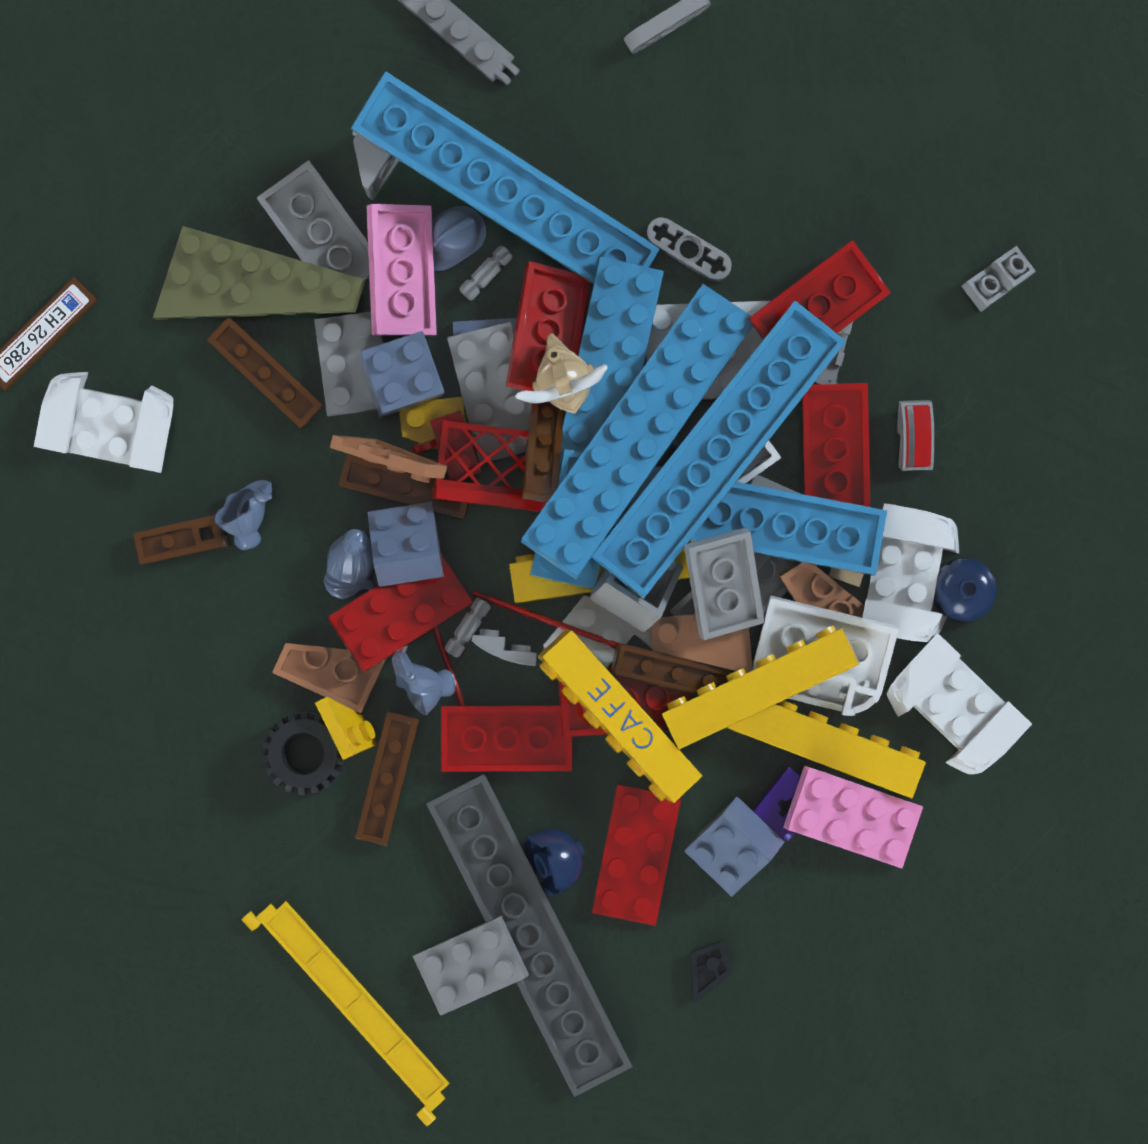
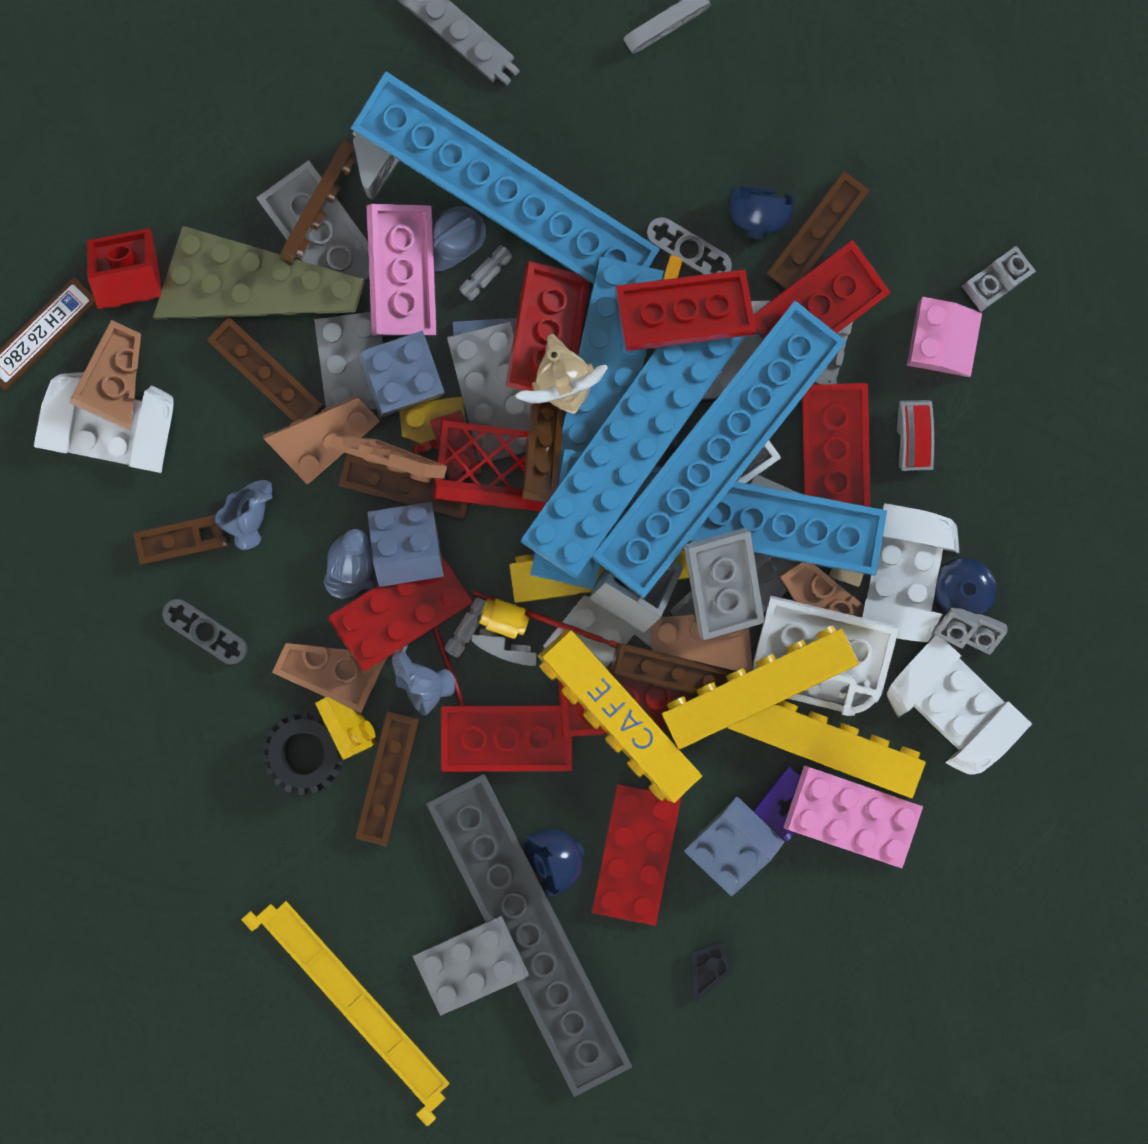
none -> nougat wing [70,320,141,431]
none -> red slope [87,228,161,309]
none -> dark grey beam [162,599,248,664]
none -> nougat wing [263,395,380,485]
none -> reddish brown plate [280,140,356,265]
none -> yellow brick [479,598,529,639]
none -> red plate [615,270,757,351]
none -> light orange tile [663,255,683,280]
none -> dark blue cylinder [730,186,795,239]
none -> reddish brown plate [766,171,870,290]
none -> bright pink slope [907,297,982,377]
none -> light grey slope [934,608,1007,655]

